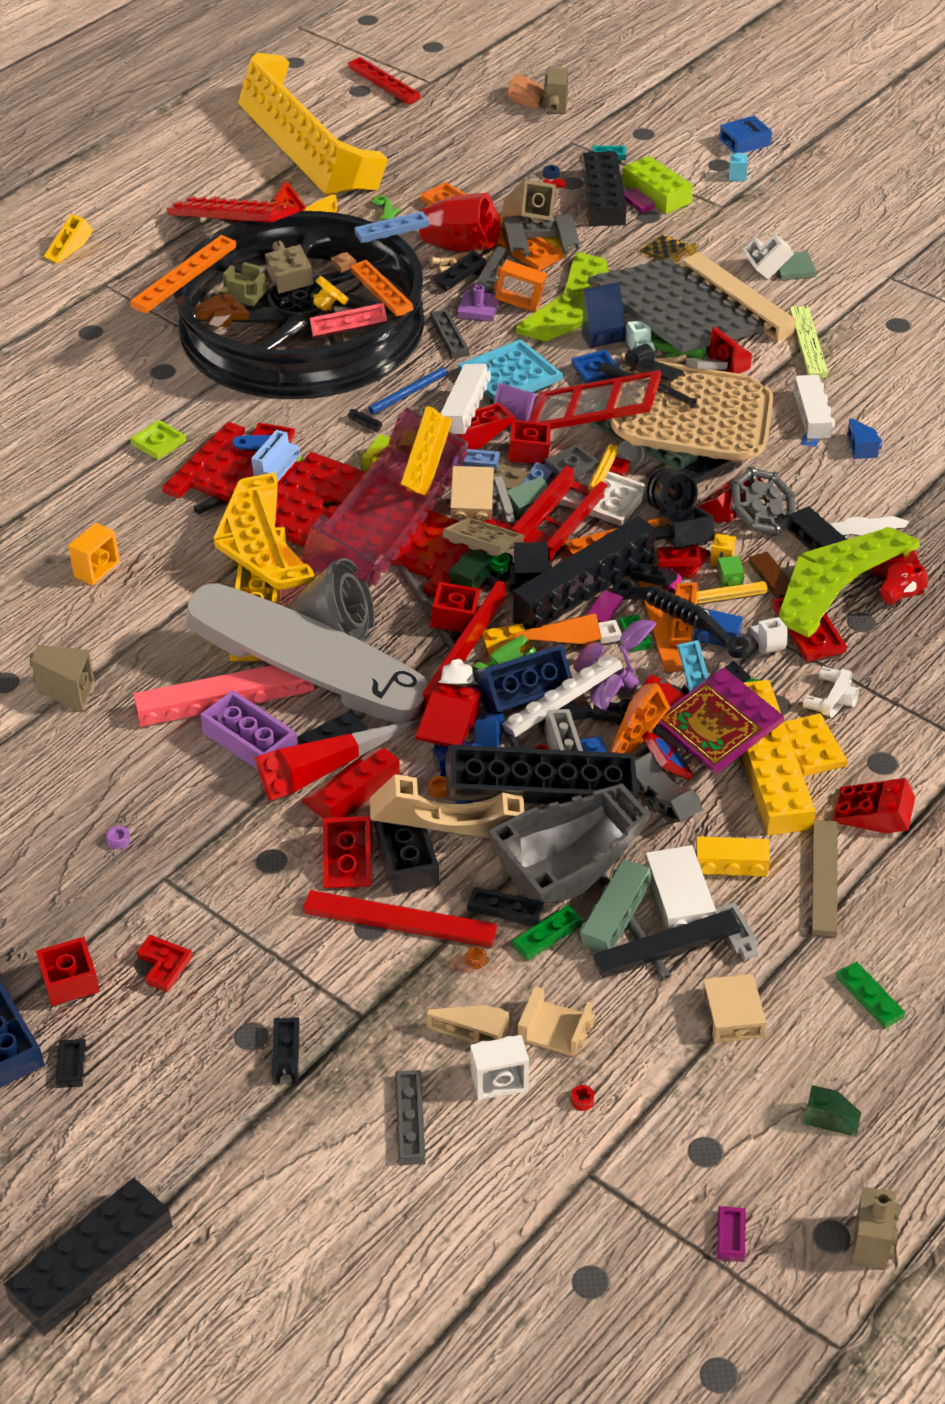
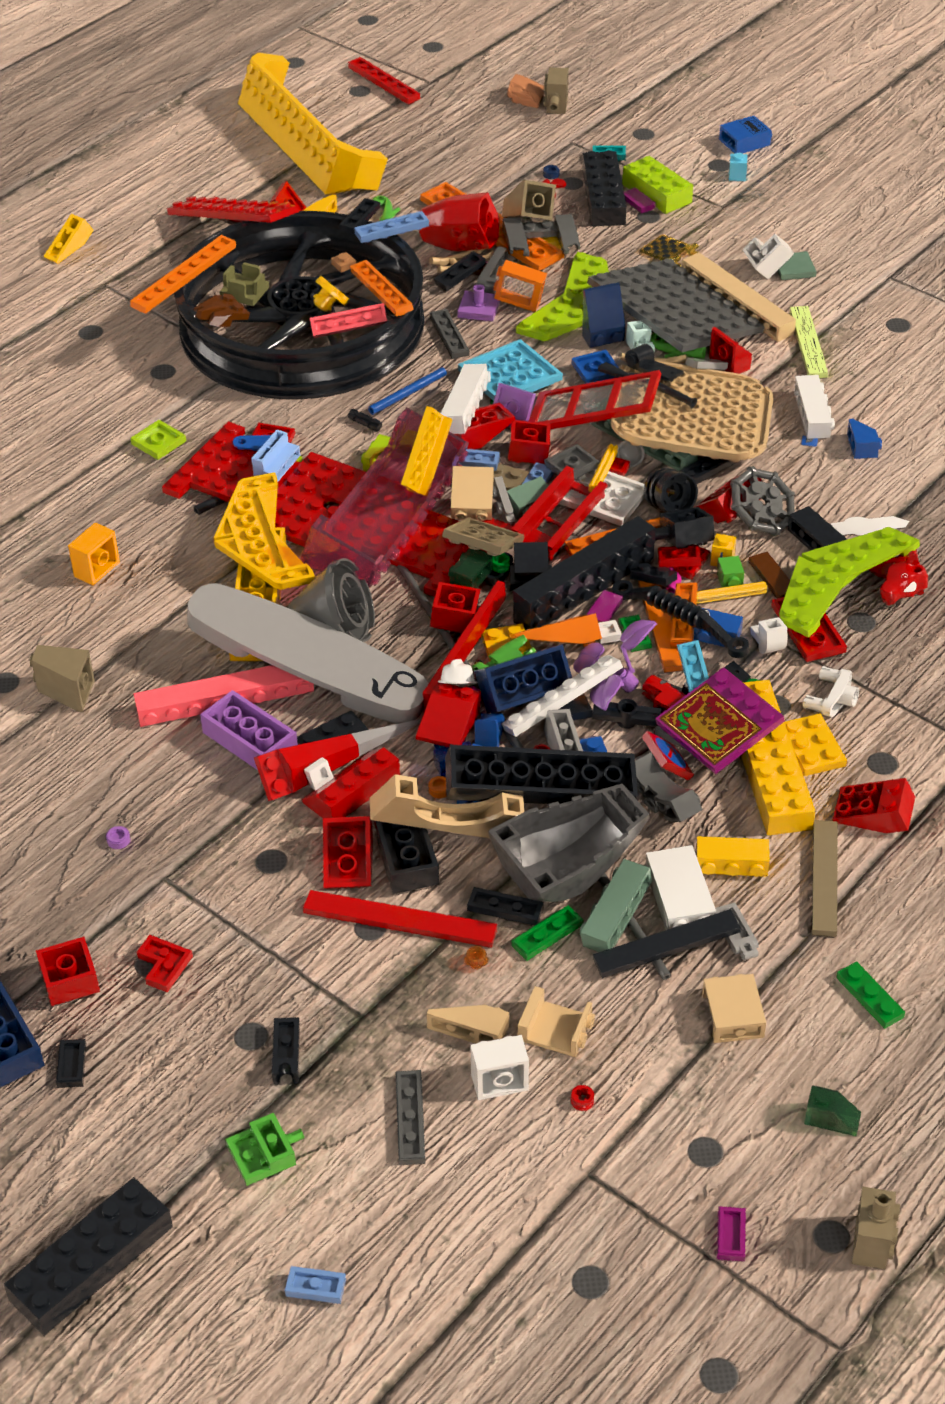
dark tan brick [265,241,313,293] -> none
orange wedge [610,683,670,754] -> none
none -> bright green plate [226,1113,305,1186]
none -> medium blue plate [285,1266,346,1304]
none -> white plate [304,757,334,790]
none -> black tile [339,198,381,235]

